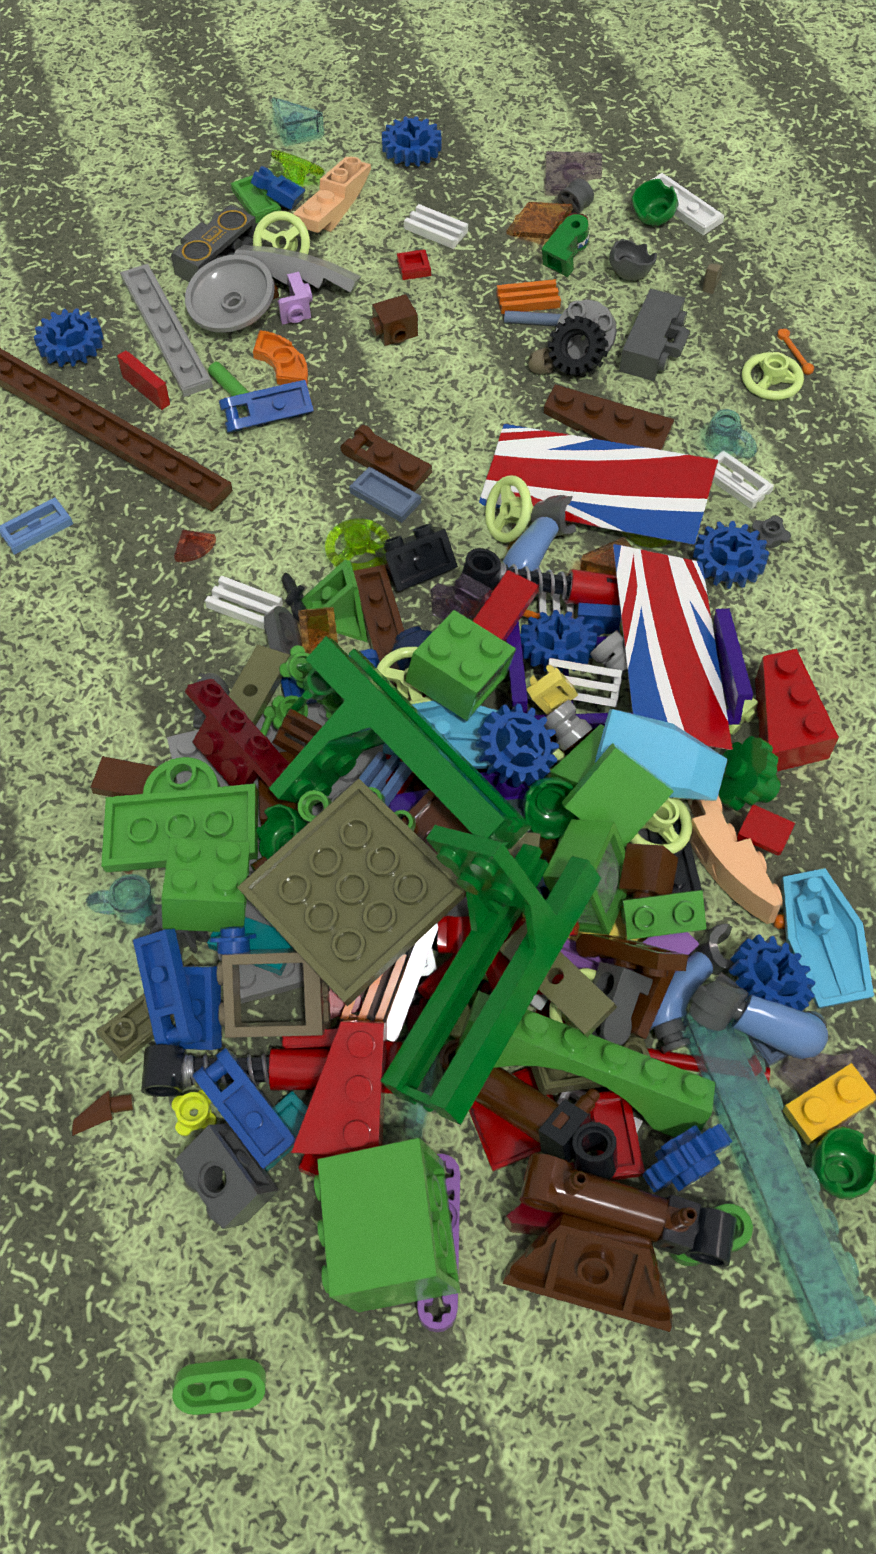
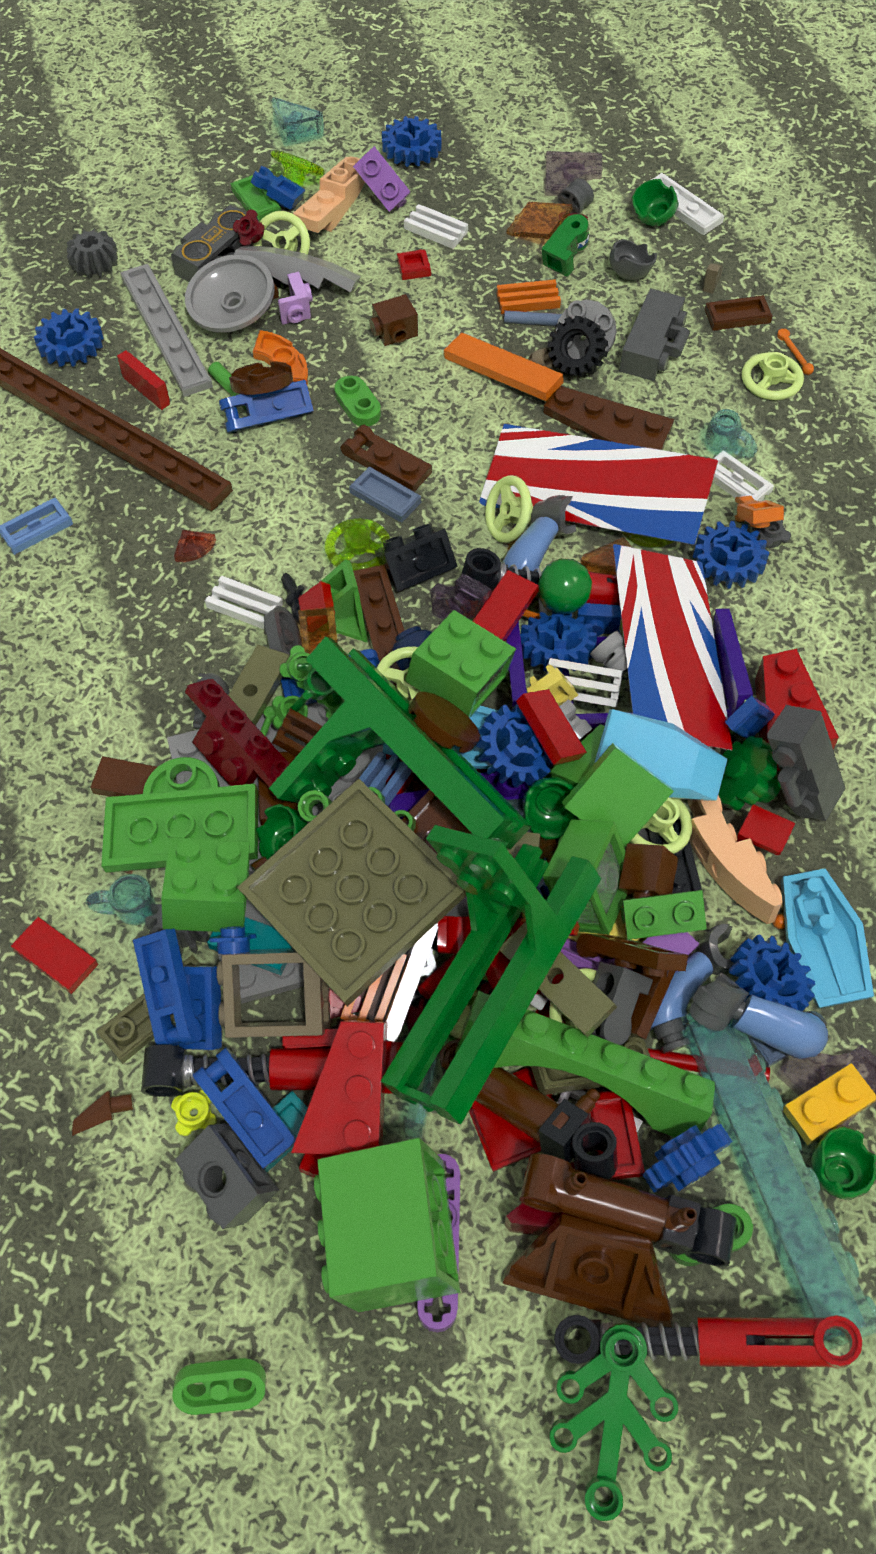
none -> red tile [11,917,99,994]
none -> dark grey gear [67,228,118,279]
none -> reddish brown tile [229,361,293,395]
none -> dark red plate [233,209,265,246]
none -> red tile [298,581,335,630]
none -> bright green plate [335,376,381,426]
none -> medium lavender hinge [353,146,411,212]
none -> reddish brown tile [408,691,480,753]
none -> orange tile [444,333,564,401]
none -> red tile [516,689,587,765]
none -> green hair [537,558,592,615]
none -> green plant [549,1323,678,1521]
none -> red piece [554,1315,863,1369]
none -> reddish brown tile [705,295,773,331]
none -> blue tile [725,695,775,738]
none -> orange plate [735,495,784,528]
none -> dark grey piece [767,705,846,821]

